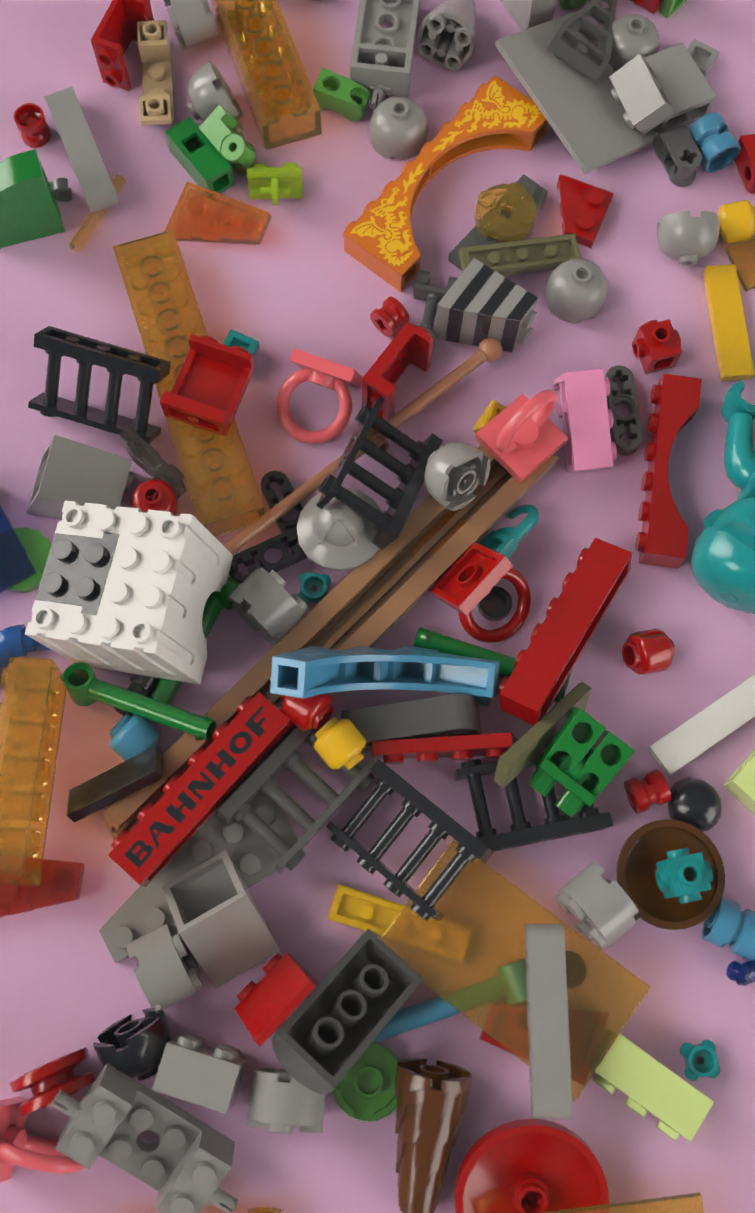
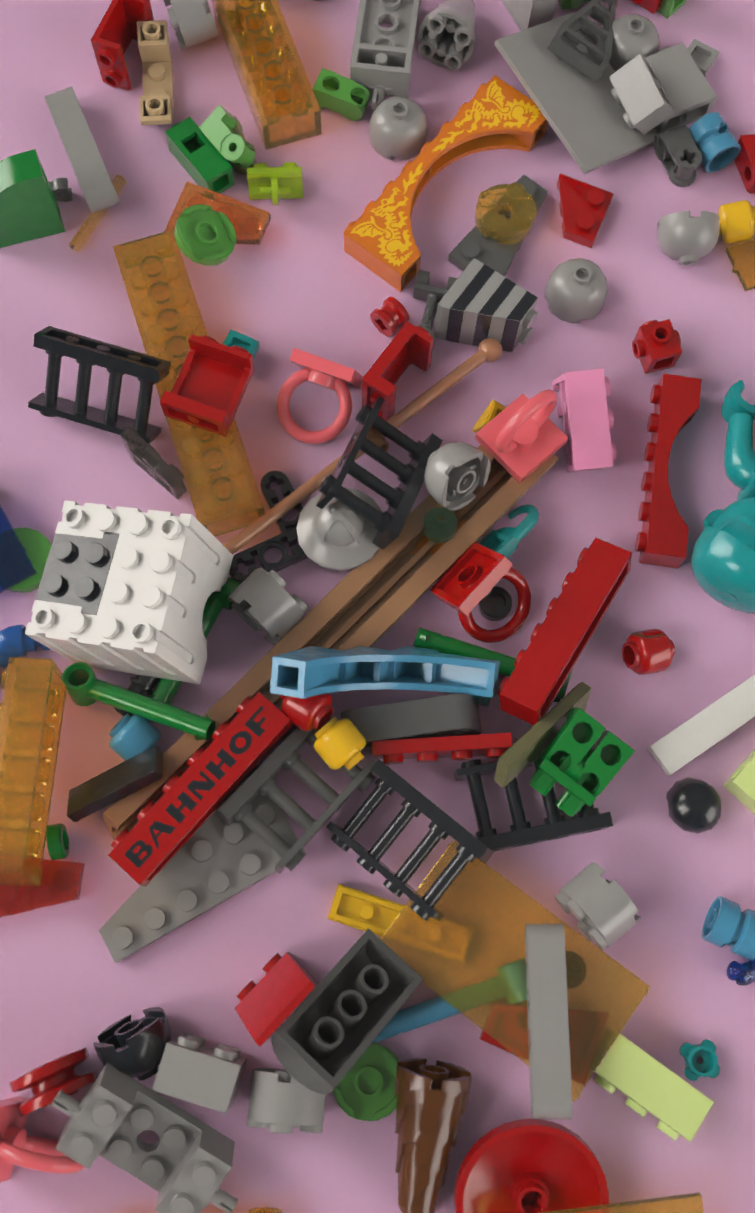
red wheel [14,103,51,148] -> none
light grey slope [26,435,134,520] -> none
light grey brick [127,923,203,1013] -> none
red head [133,479,178,516] -> none
light grey slope [162,850,280,988] -> none
light grey cylinder [187,61,243,121] -> none
teal plate [297,572,331,604] -> none
olive tile [458,234,581,276] -> none
dark grey beam [605,366,643,456] -> none
reddish brown dish [616,820,725,930] -> none
red wheel [624,769,671,814] -> none
teal brick [655,848,713,904] -> none
yellow tile [703,264,755,381] -> none
none -> green tile [46,823,69,860]
none -> bright green tile [174,204,237,266]
none -> clear green tile [423,507,457,543]

